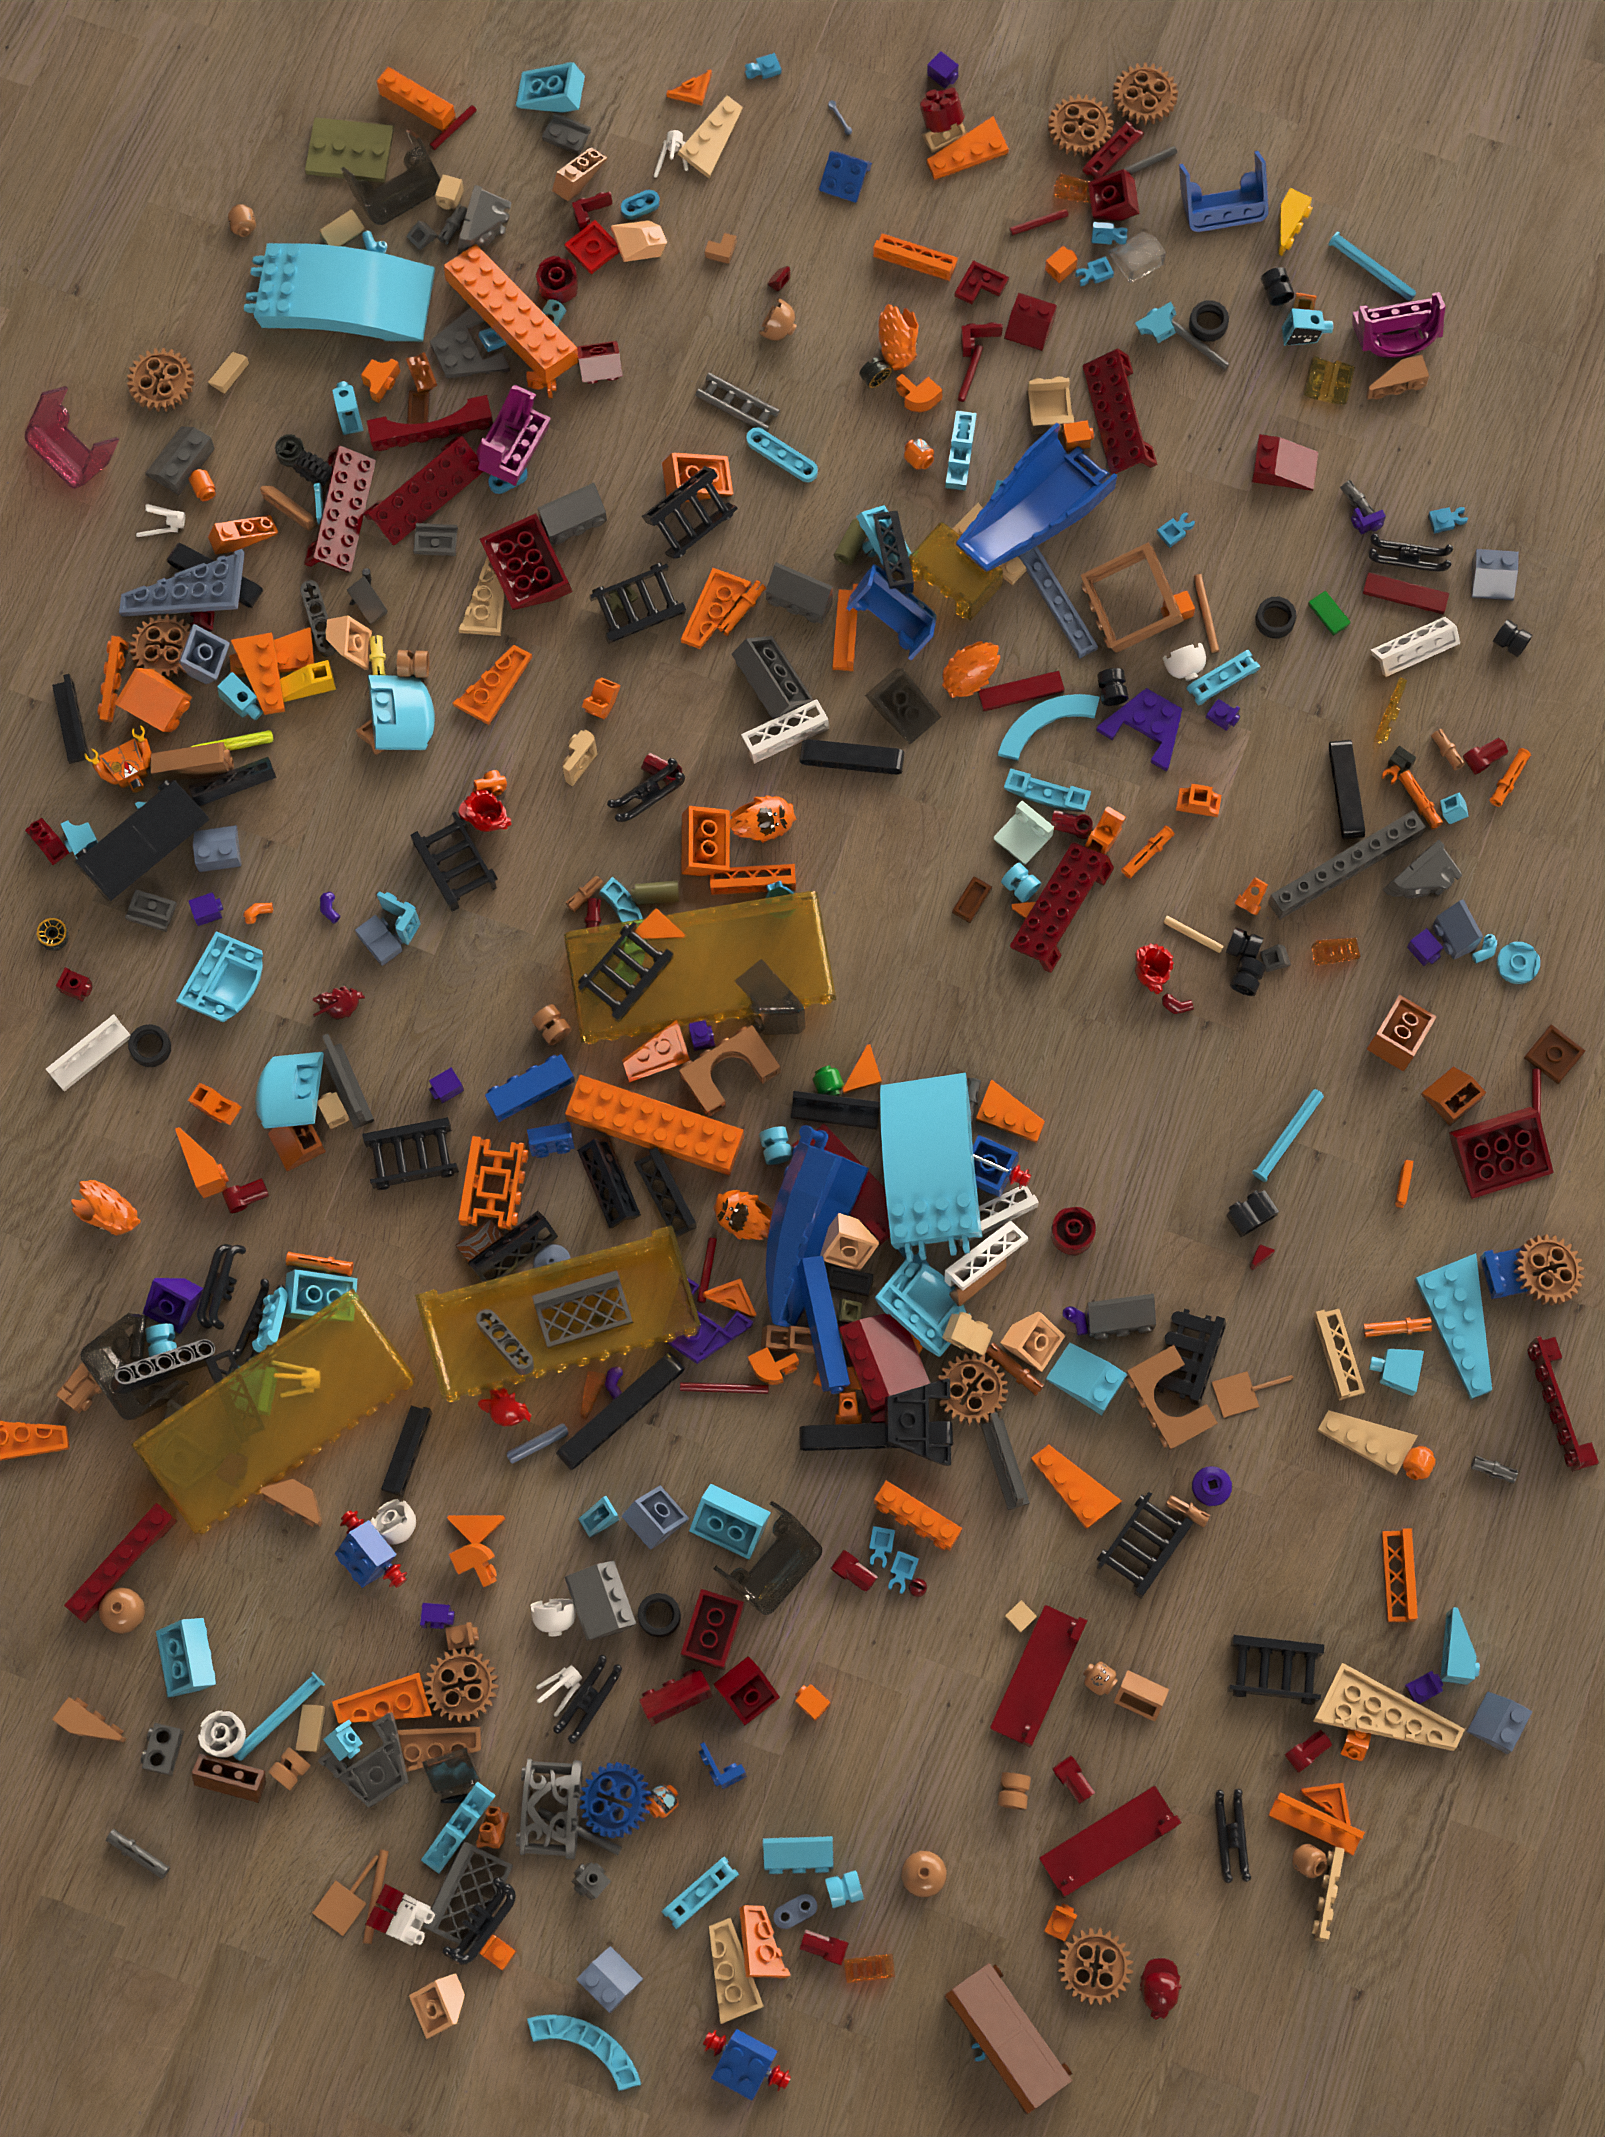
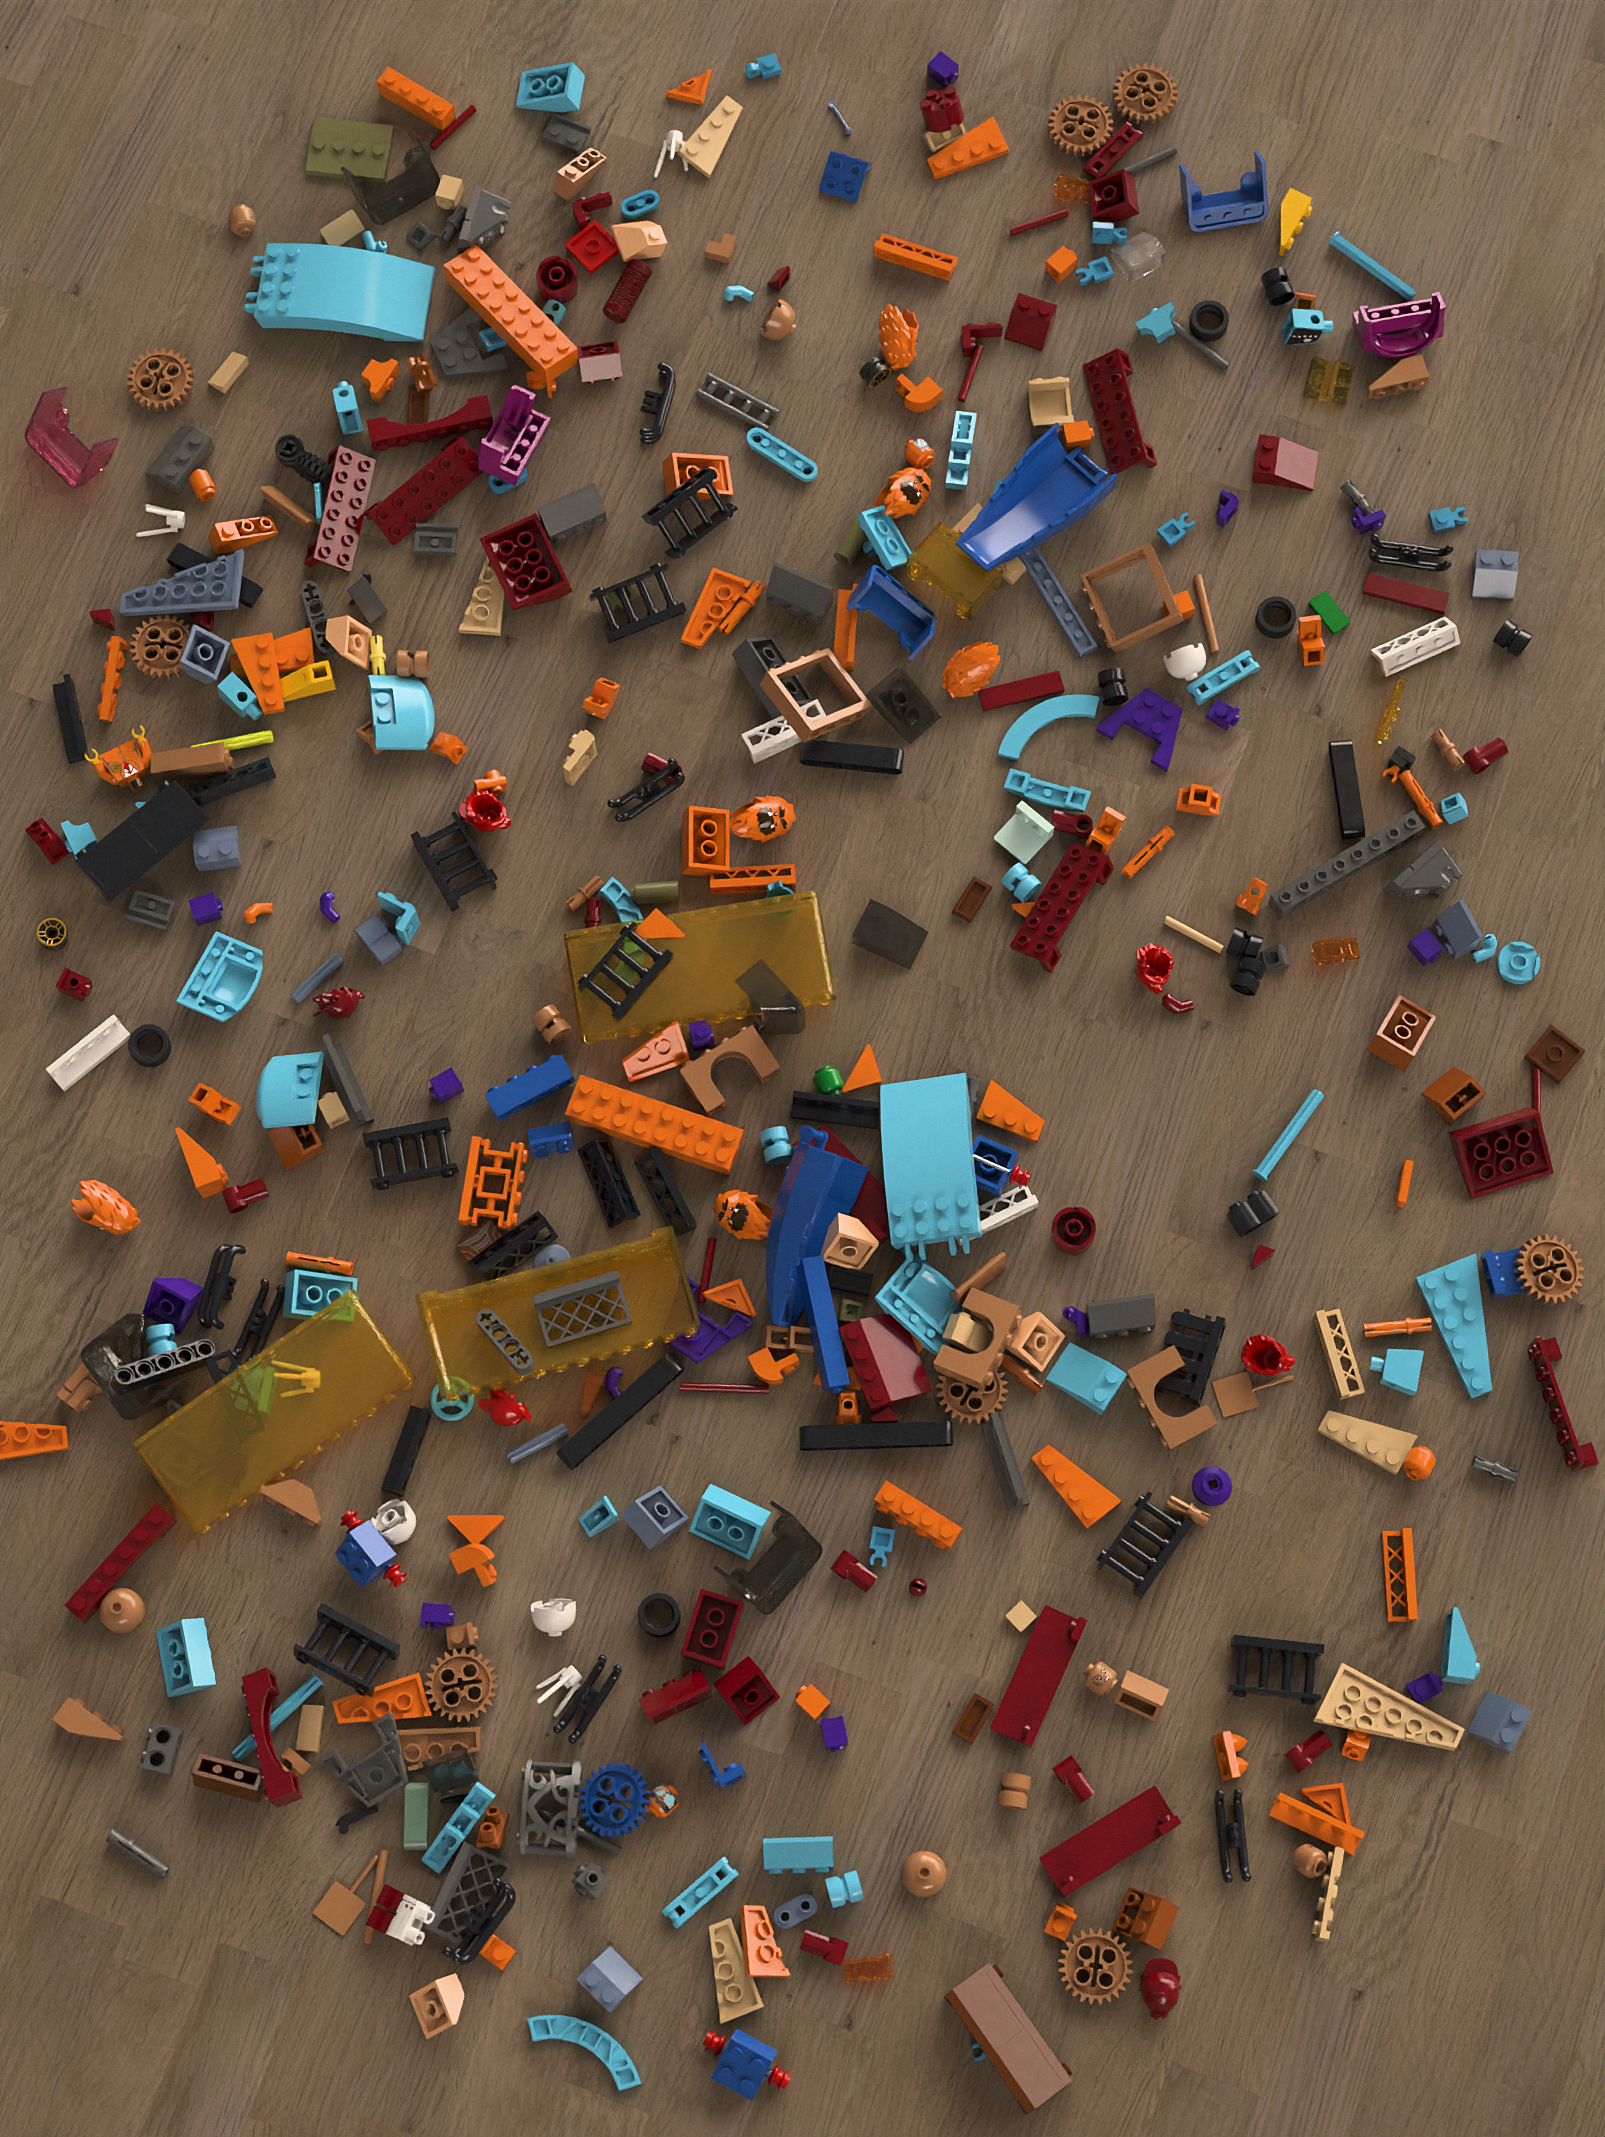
orange slope [115,668,192,732] -> none
white cylinder [198,1710,246,1758] -> none
medium azure plate [252,1287,288,1353] -> none
medium azure brick [323,1720,363,1761] -> none
orange wing [453,645,532,725] -> none
dark grey slope [564,1561,636,1641] -> none
black fence [873,510,914,594] -> none
black wing [885,1378,951,1466] -> none
dark azure plate [888,1551,919,1594] -> none
white fence [945,1221,1028,1291] -> none
dark red plate [954,260,1009,305] -> none
orange pin [1489,748,1531,807] -> none
none -> dark red slope [89,609,115,631]
none -> dark red arch [241,1667,303,1808]
none -> sand blue axle [291,953,344,1003]
none -> black fence [294,1603,400,1698]
none -> black bar [335,1808,378,1834]
none -> sand green beam [404,1783,430,1850]
none -> orange bracket [429,731,468,765]
none -> medium azure piece [430,1377,474,1421]
none -> dark red piece [603,259,652,323]
none -> black piece [639,363,676,444]
none -> medium azure arm [723,285,755,302]
none -> medium nougat window [760,648,872,743]
none -> dark purple brick [821,1716,848,1752]
none -> clear smoke slope [852,899,928,970]
none -> orange head [874,467,932,519]
none -> medium nougat arch [933,1287,1023,1391]
none -> reddish brown tile [952,1693,995,1744]
none -> dark orange slope [1112,1887,1179,1951]
none -> orange tile [1212,1731,1249,1781]
none -> dark purple bracket [1216,490,1239,528]
none -> red hair [1241,1334,1296,1376]
none -> orange brick [1297,615,1325,666]

